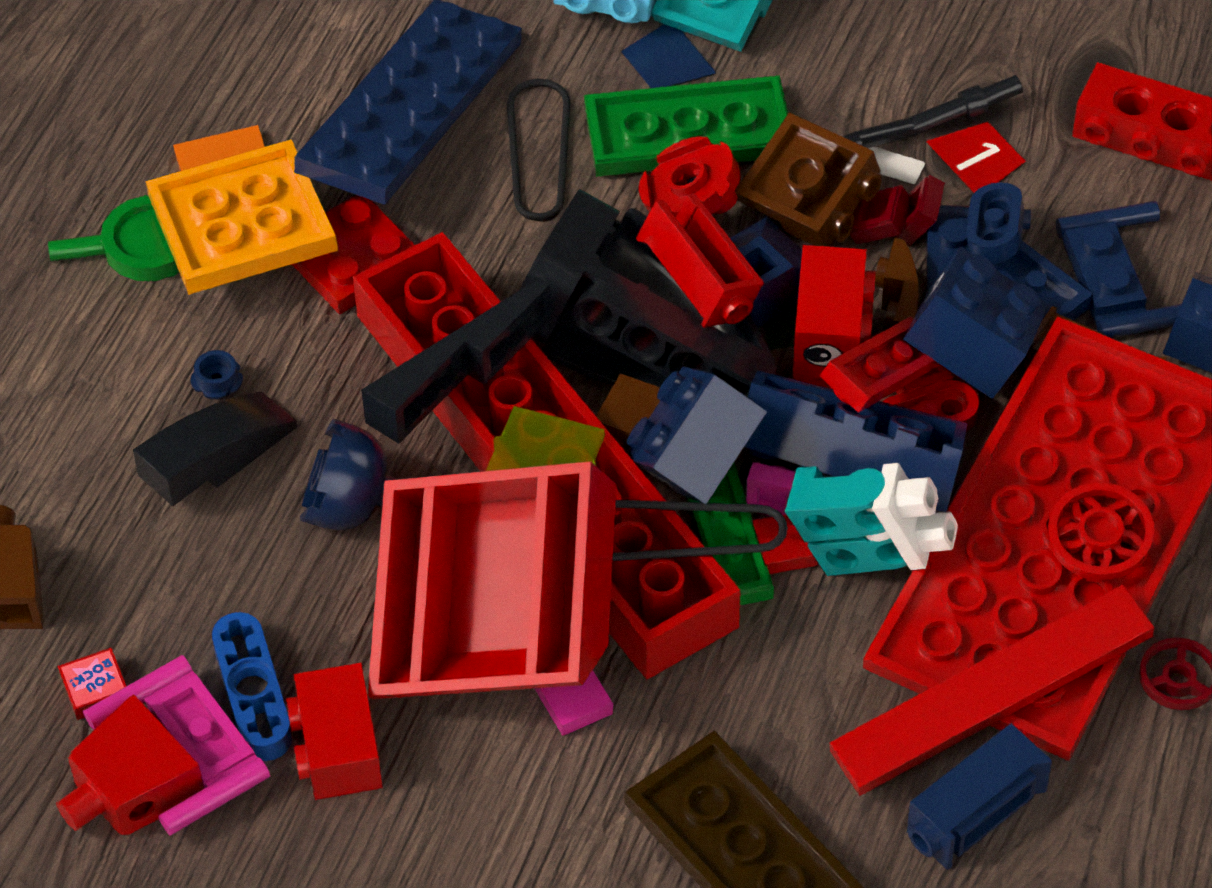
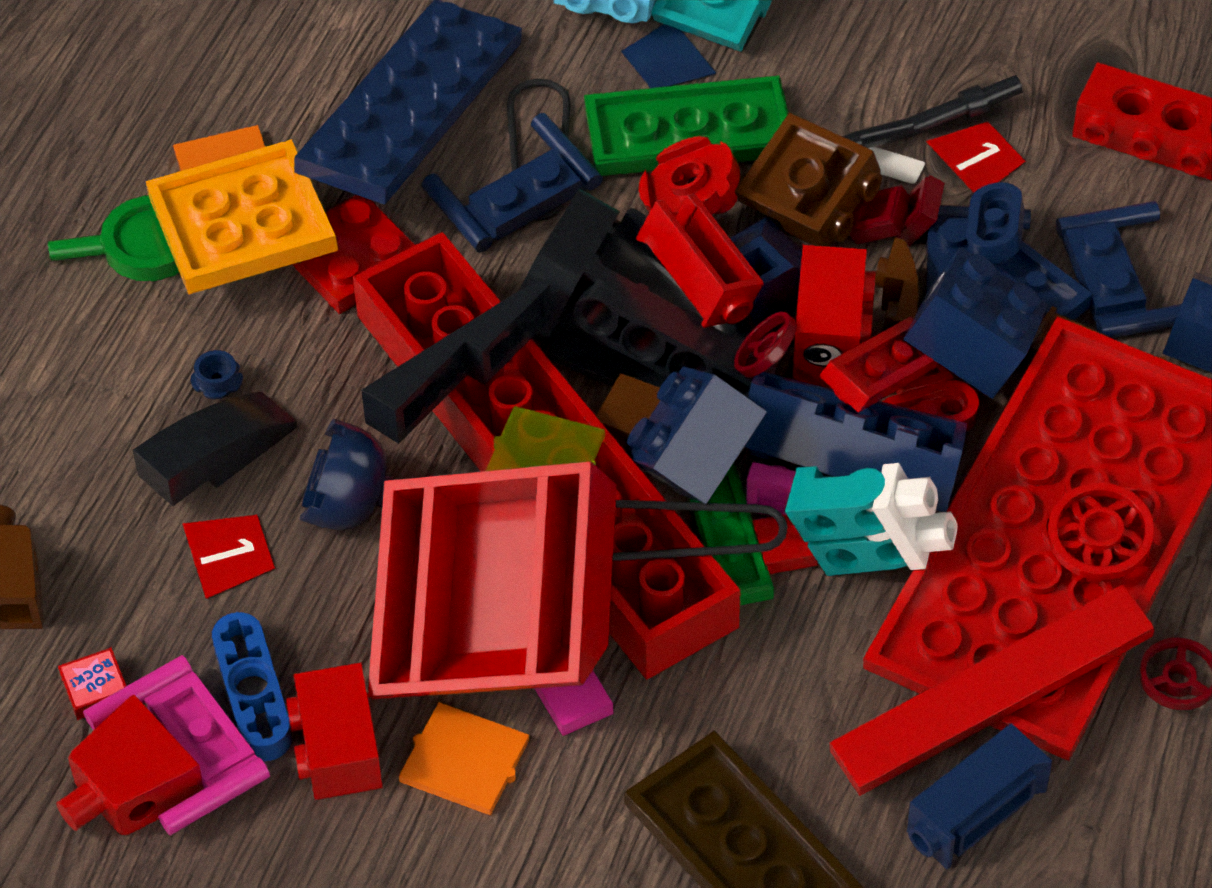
none -> red sticker [182,514,275,599]
none -> orange piece [399,702,530,816]
none -> dark blue plate [421,113,603,253]
none -> dark red piece [734,312,797,378]

